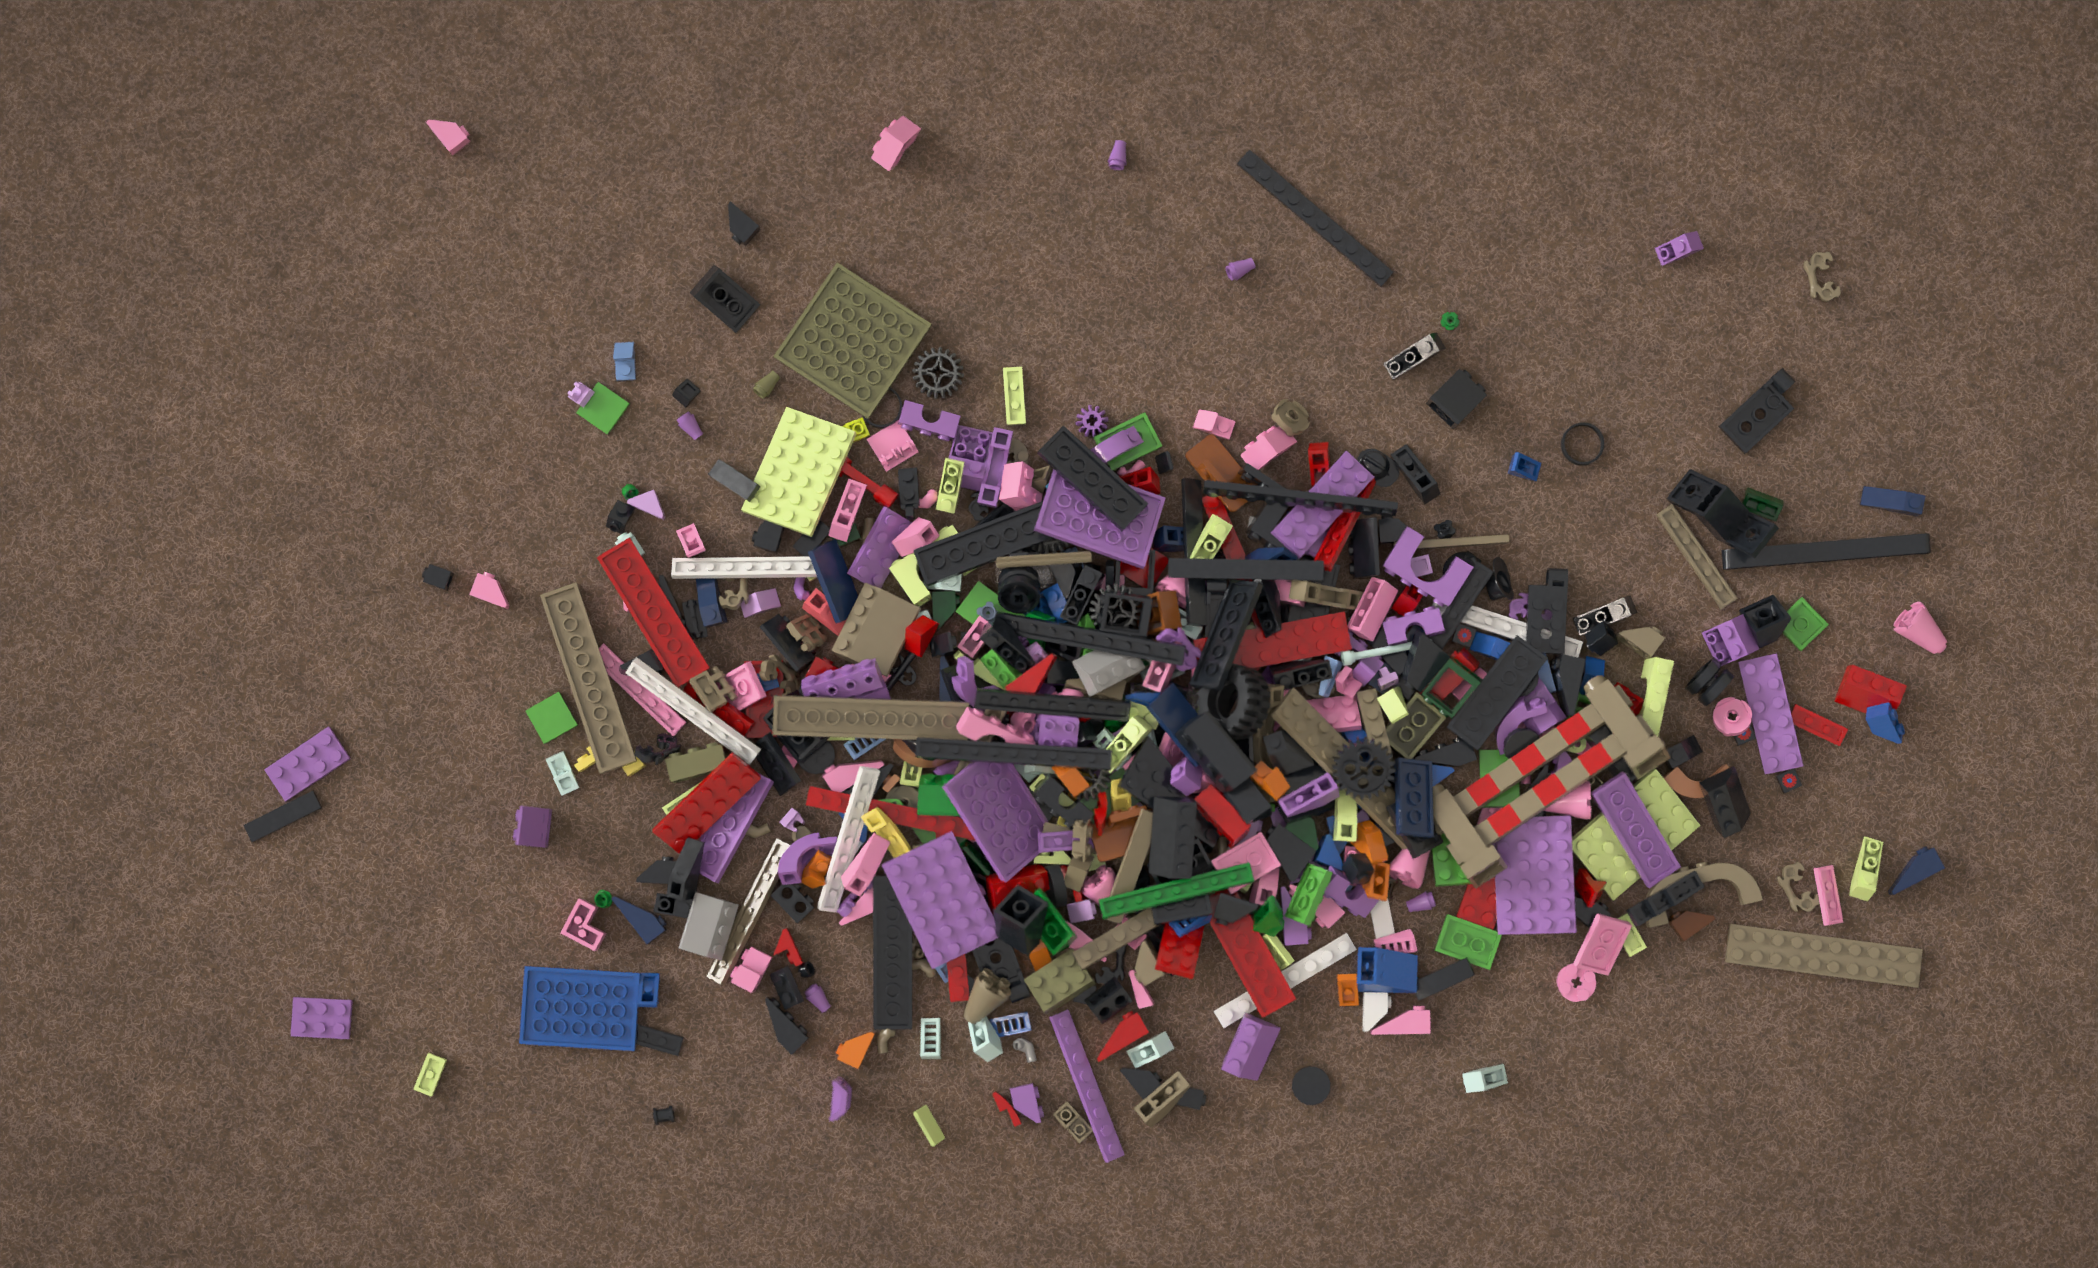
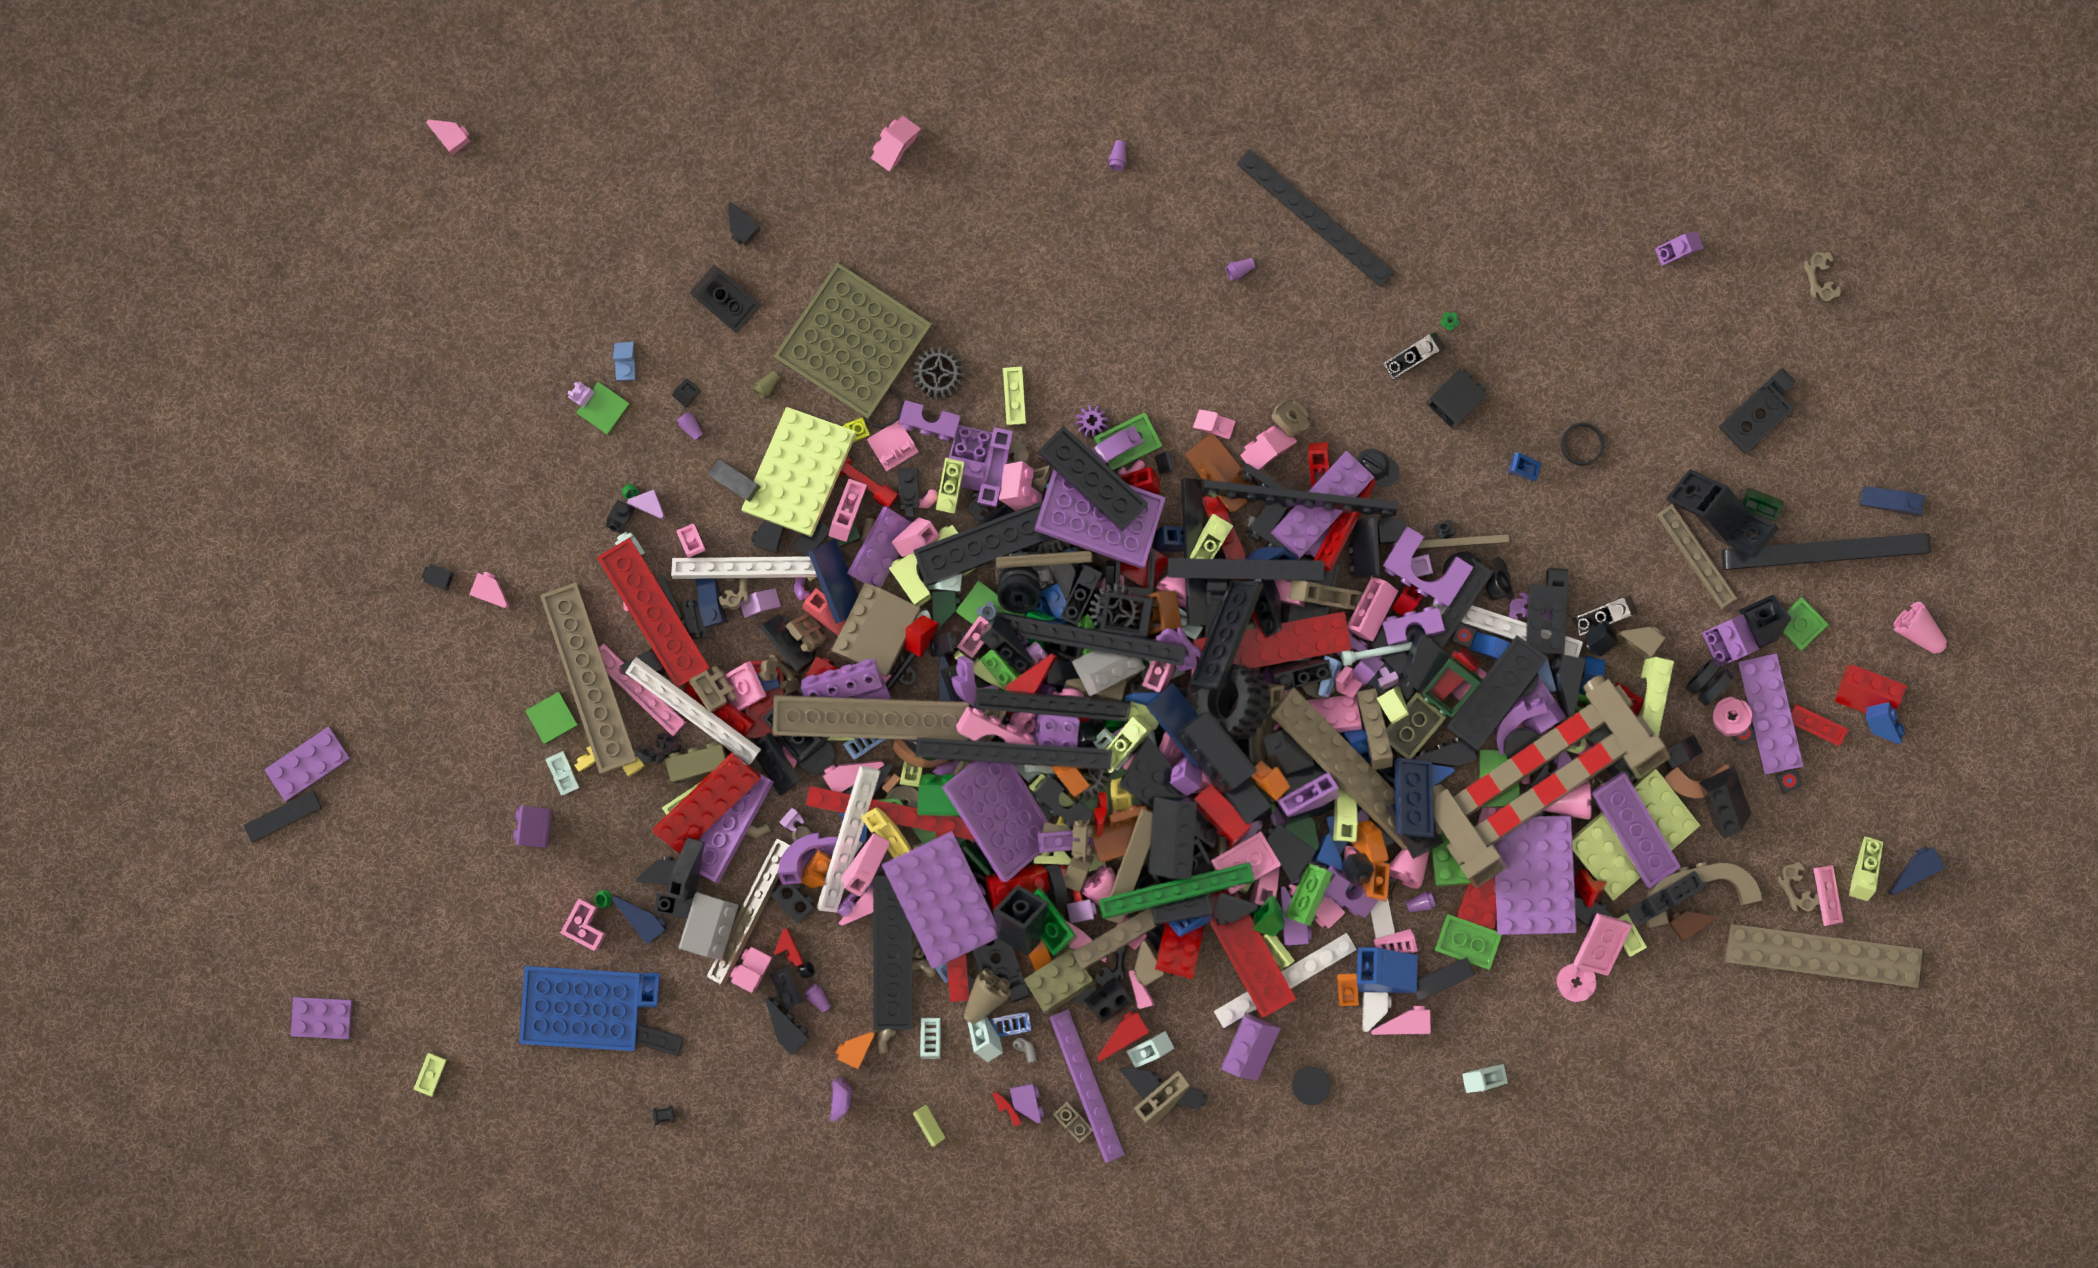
black gear [1332,737,1396,800] -> none
black slope [1390,444,1441,504] -> none

